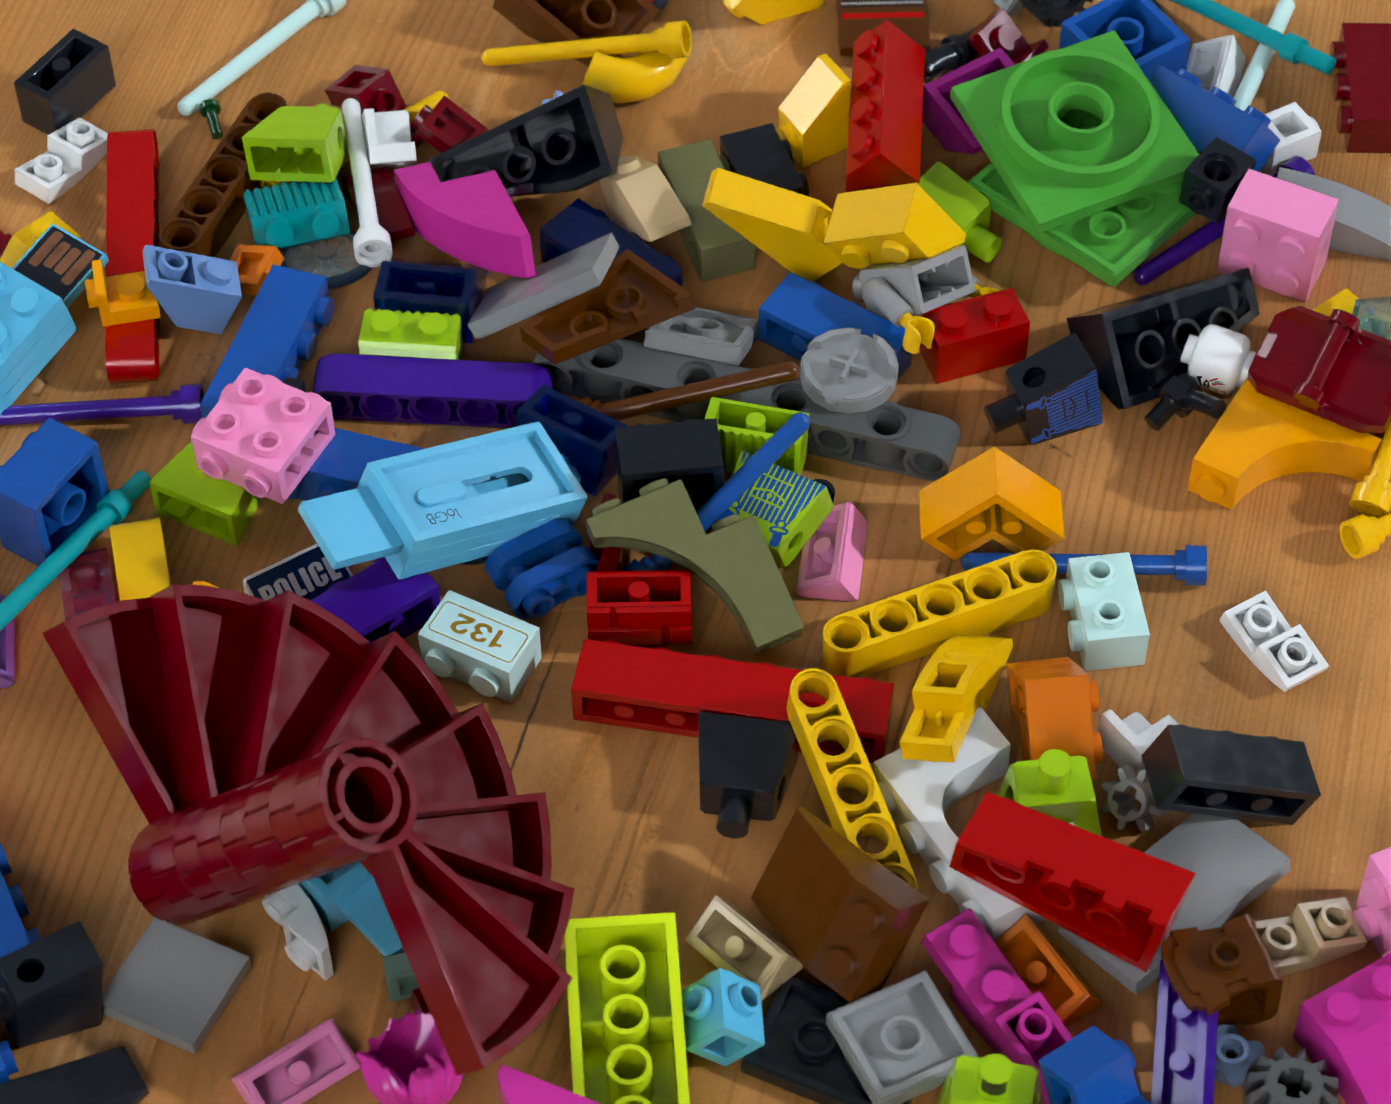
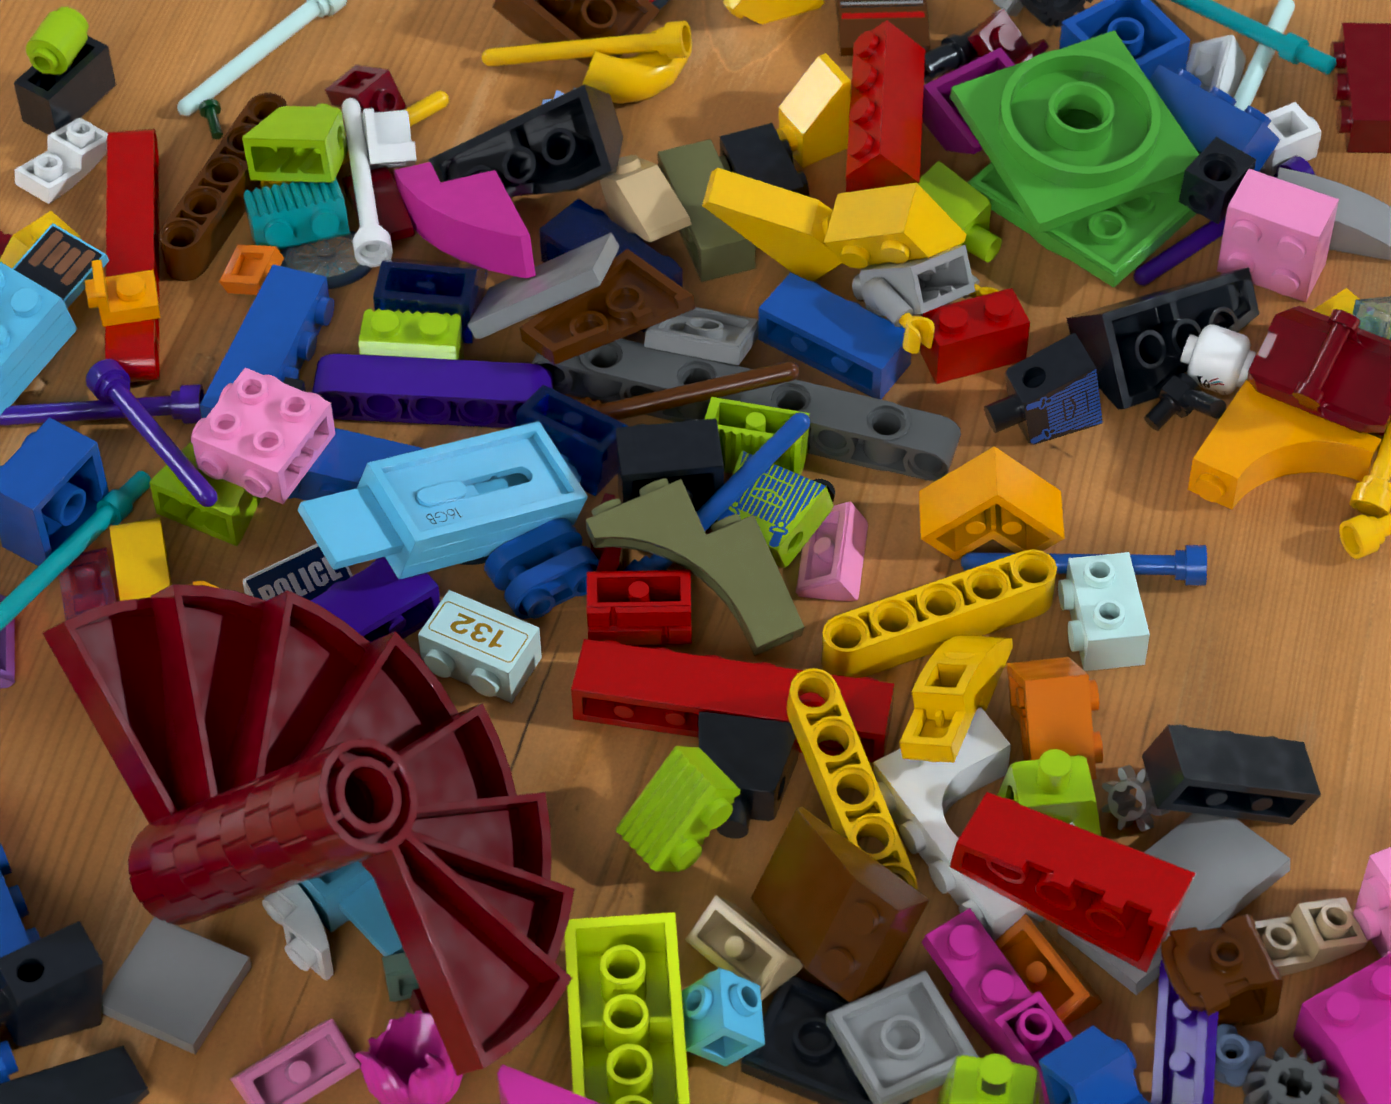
medium blue slope [142,245,242,335] -> none
dark red bracket [410,95,488,153] -> none
light grey tile [799,328,899,414] -> none
white panel [1098,709,1179,777] -> none
white slope [1219,591,1329,692] -> none
none -> lime brick [26,7,89,75]
none -> dark purple piece [86,359,218,507]
none -> lime brick [616,746,740,872]

